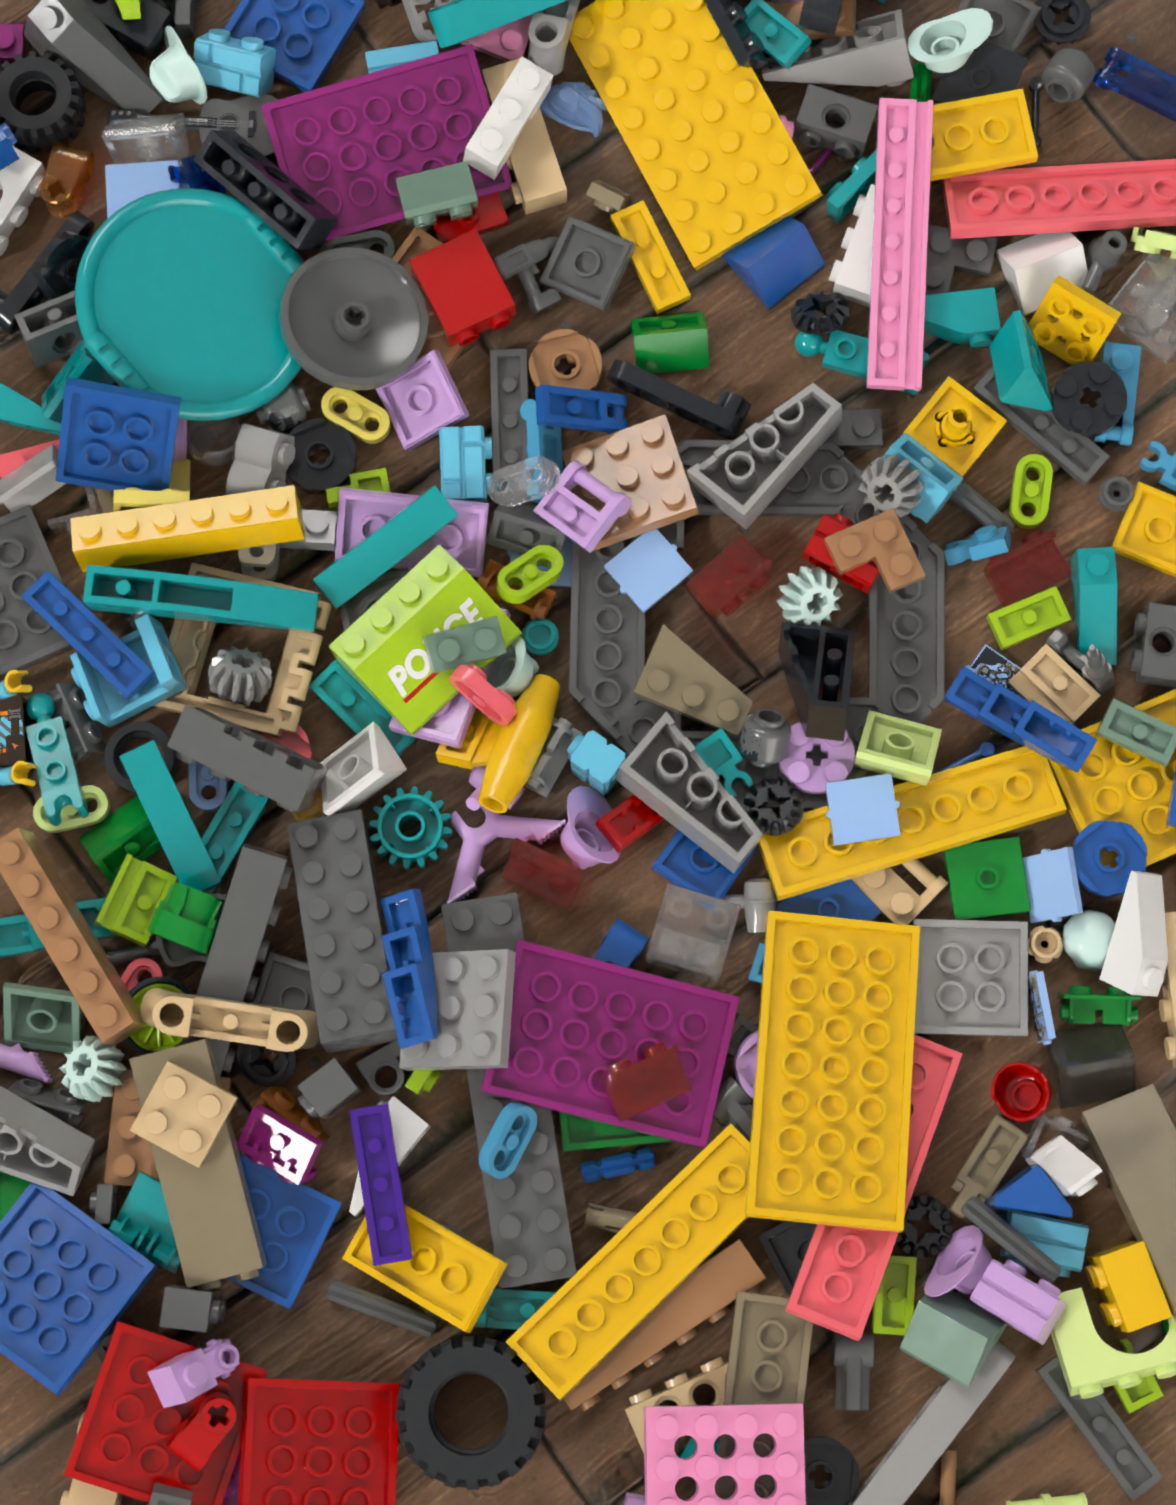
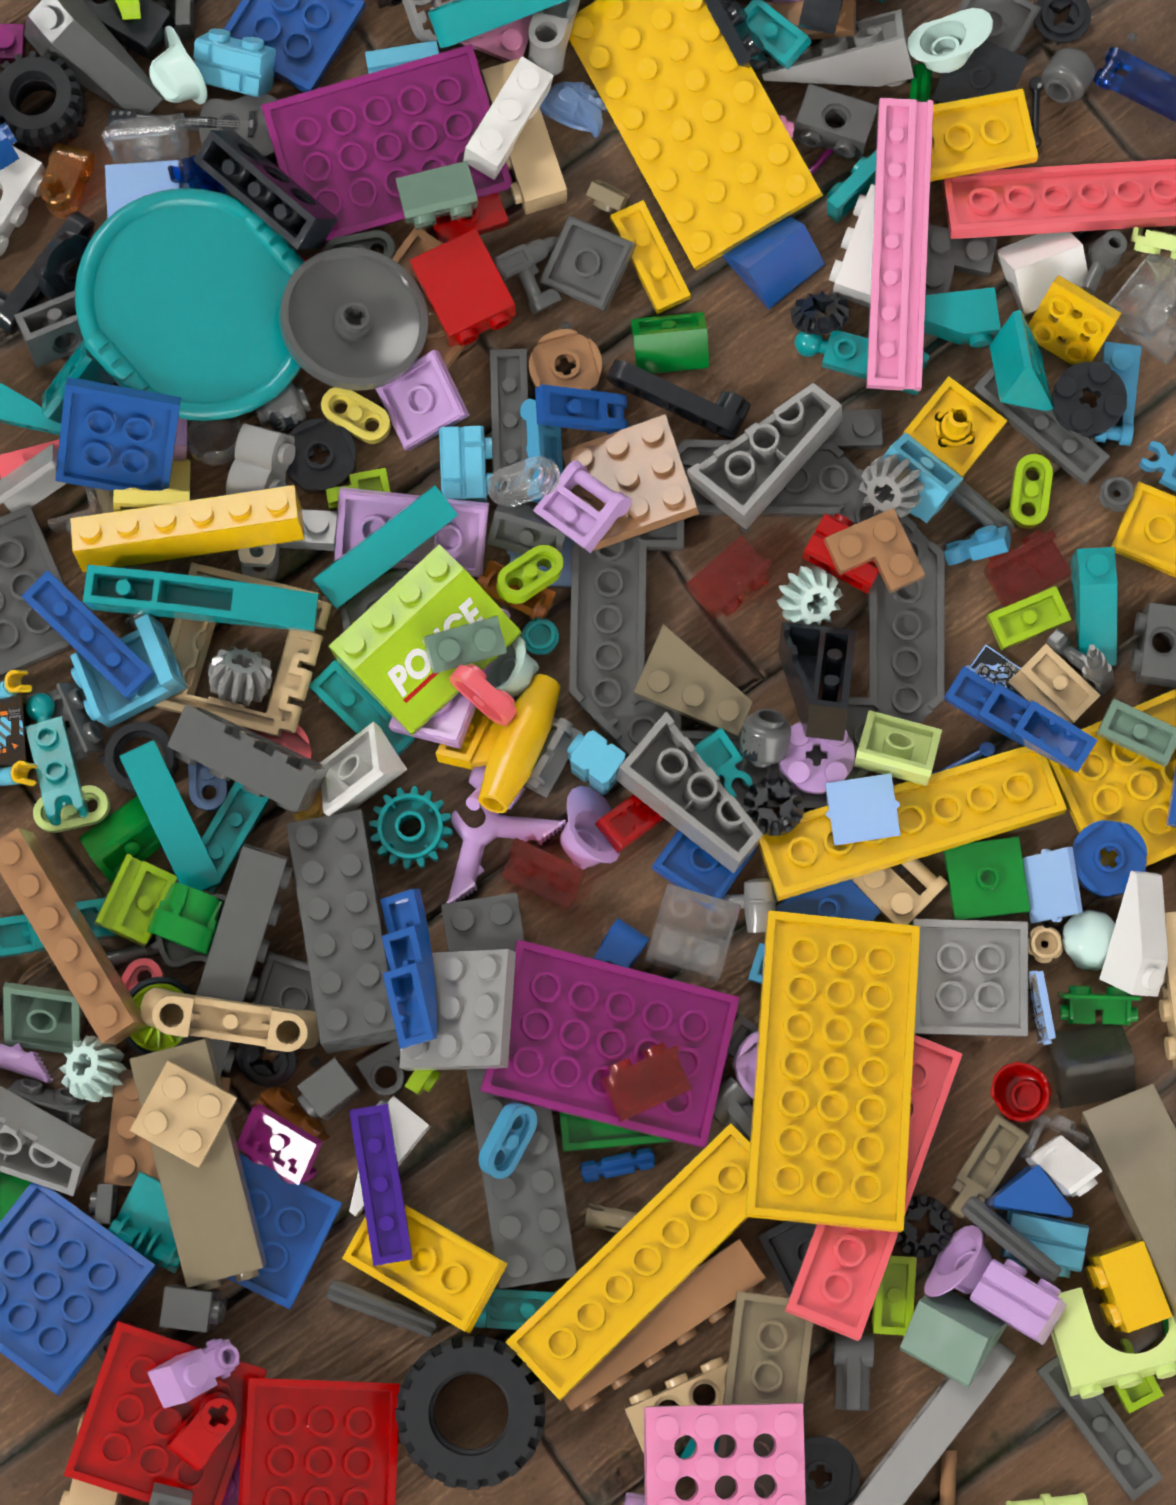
light blue piece [604,529,693,613] -> none

